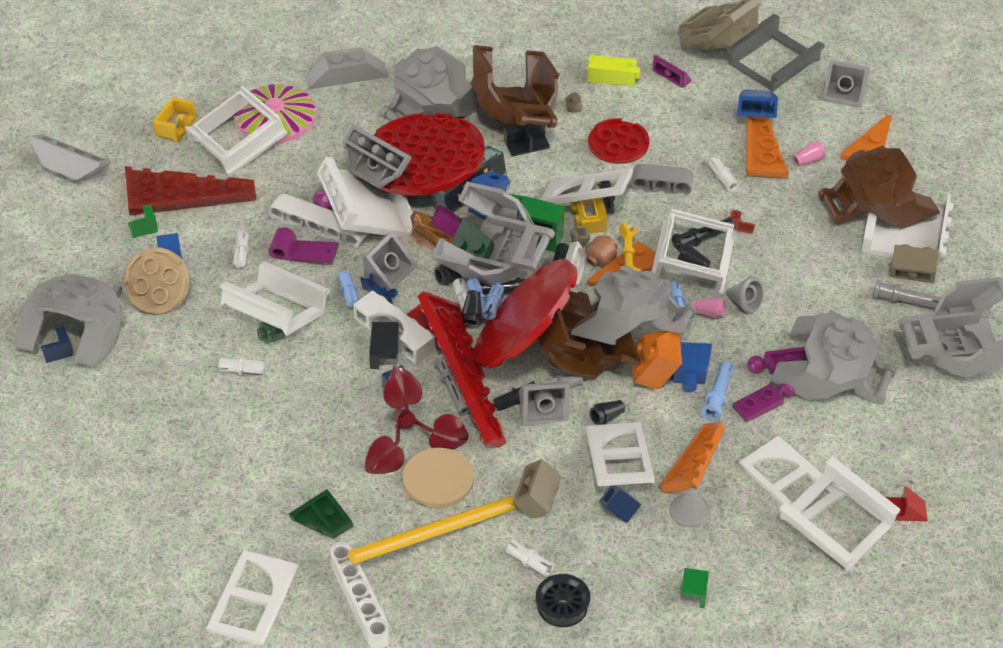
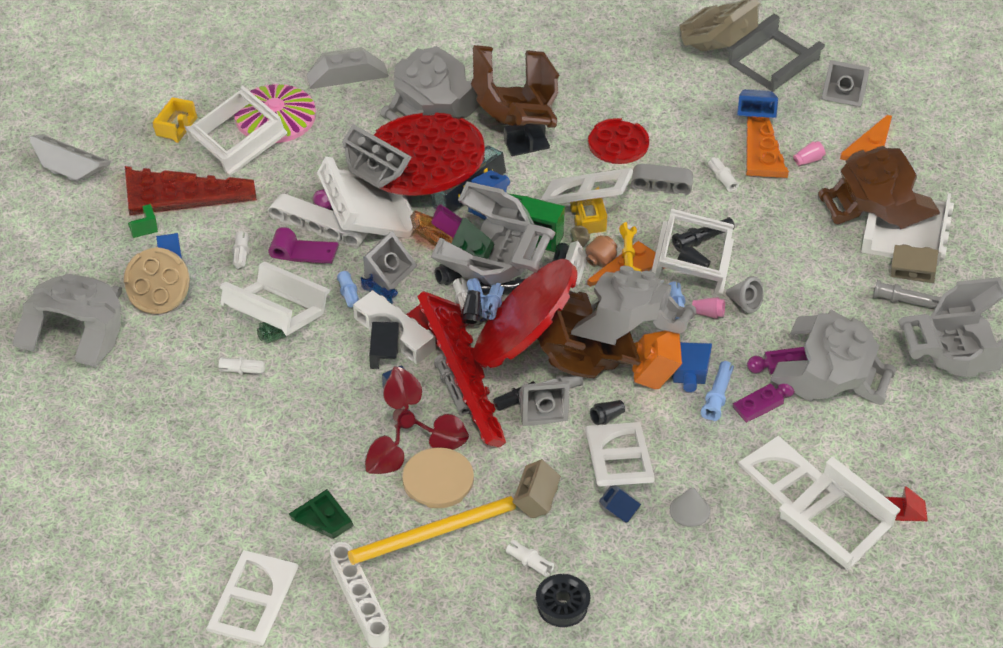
dark blue panel [41,327,73,363] -> none
dark tan piece [565,92,583,113] -> none
neon yellow brick [587,55,641,86] -> none
black axle [598,180,615,215] -> none
magenta slope [653,55,691,88] -> none
orange wing [659,421,725,493] -> none
green panel [681,568,709,609] -> none
clear red arm [728,210,755,234] -> none

